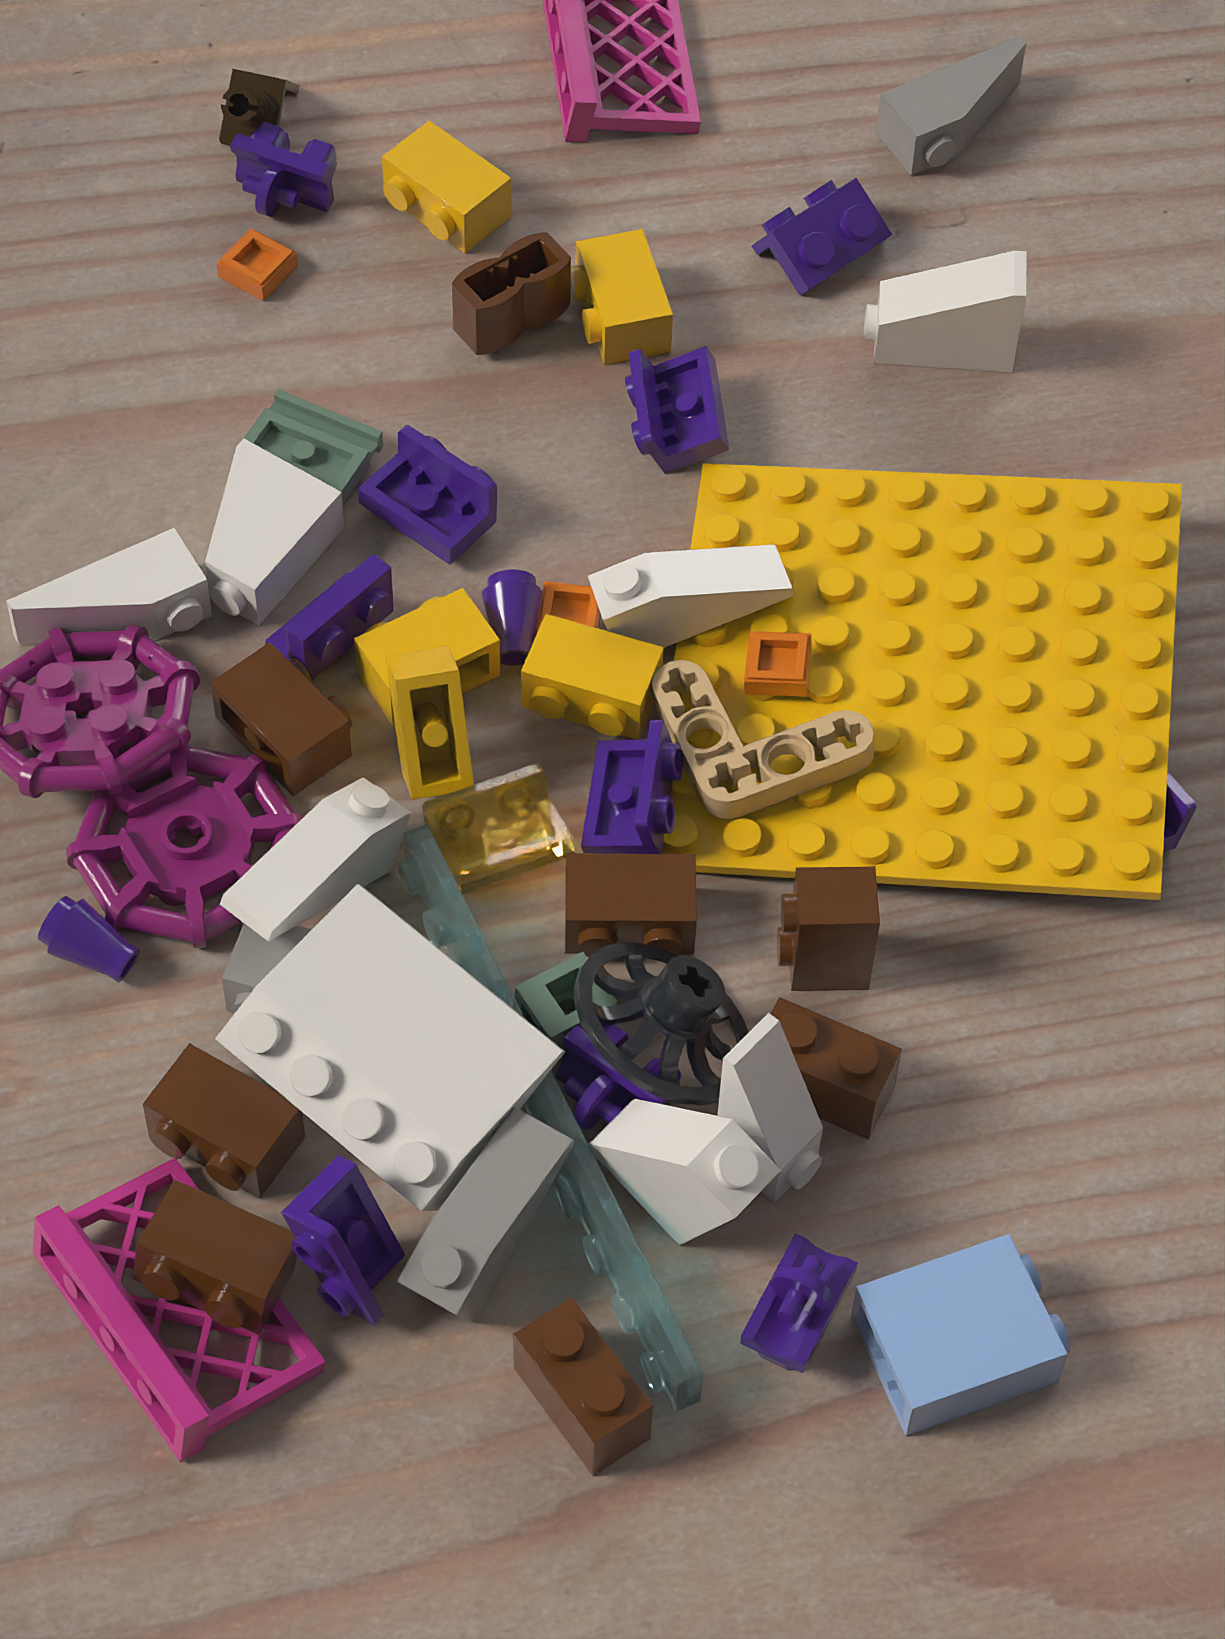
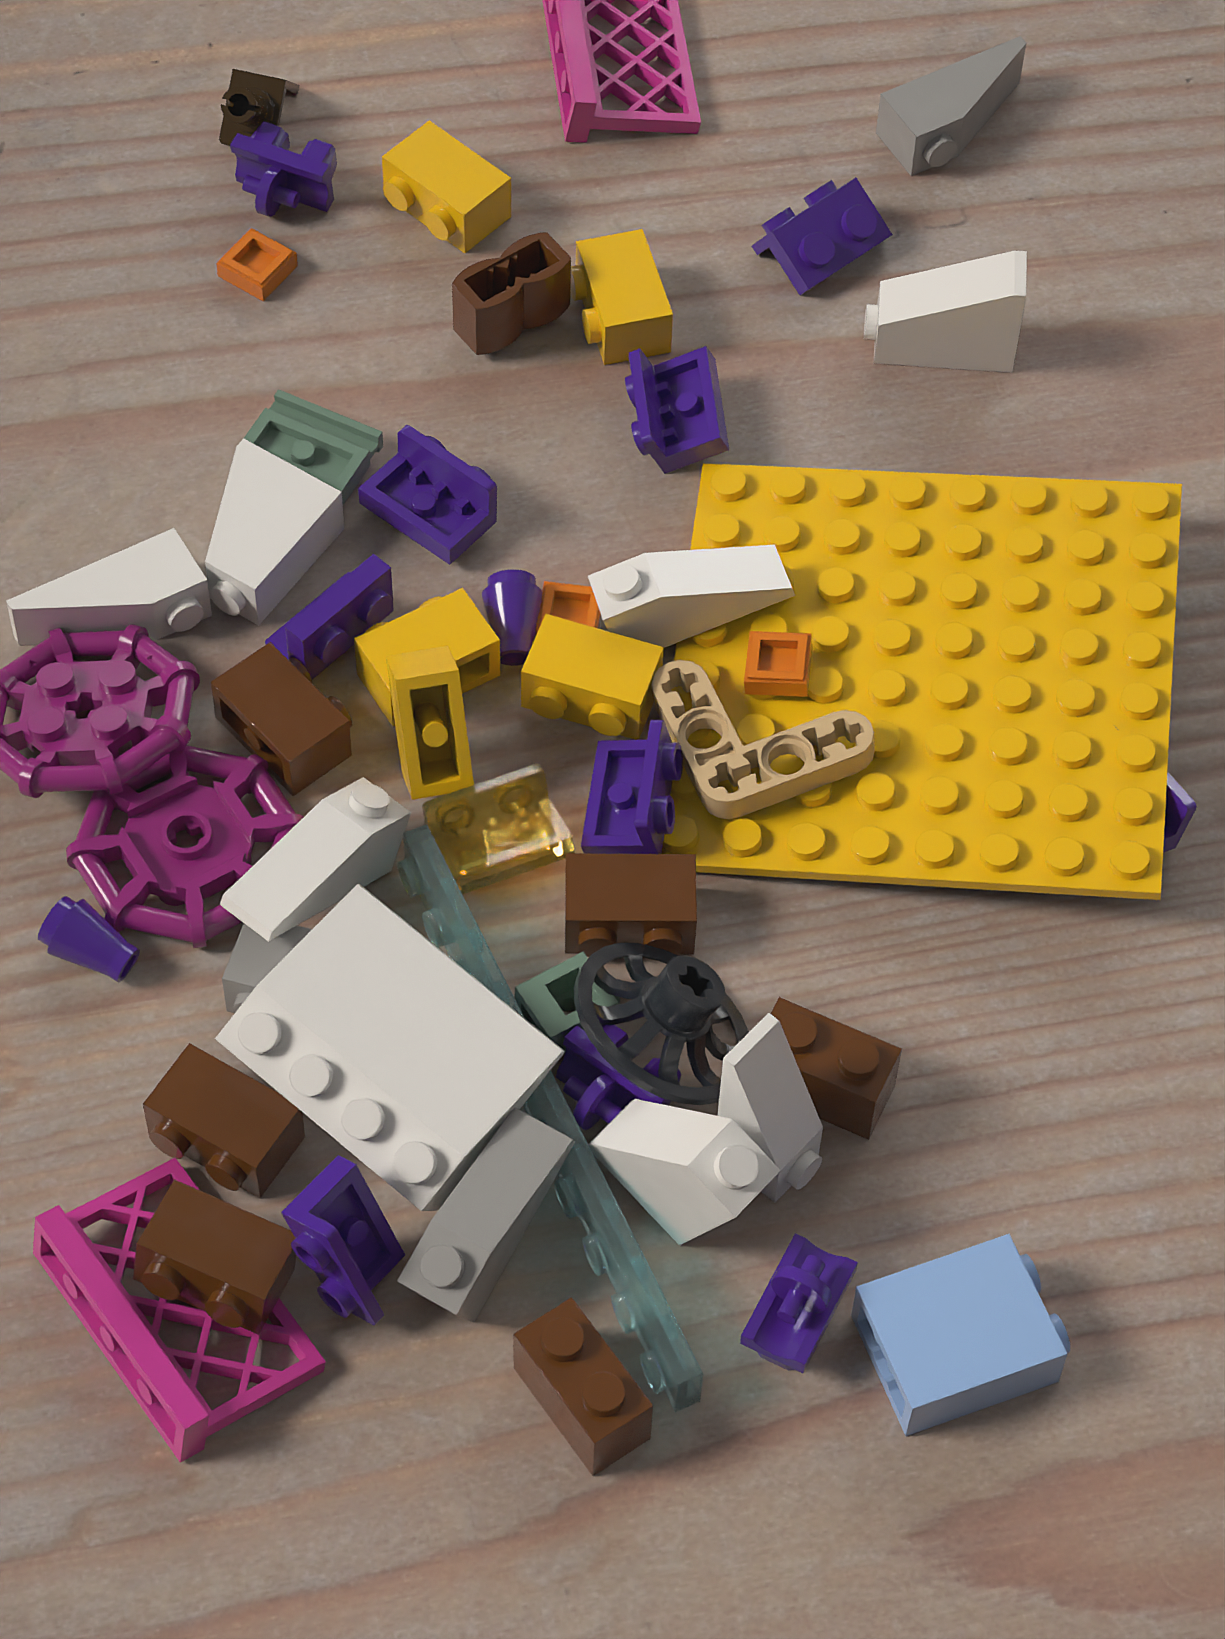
reddish brown brick [777,866,880,991] -> none

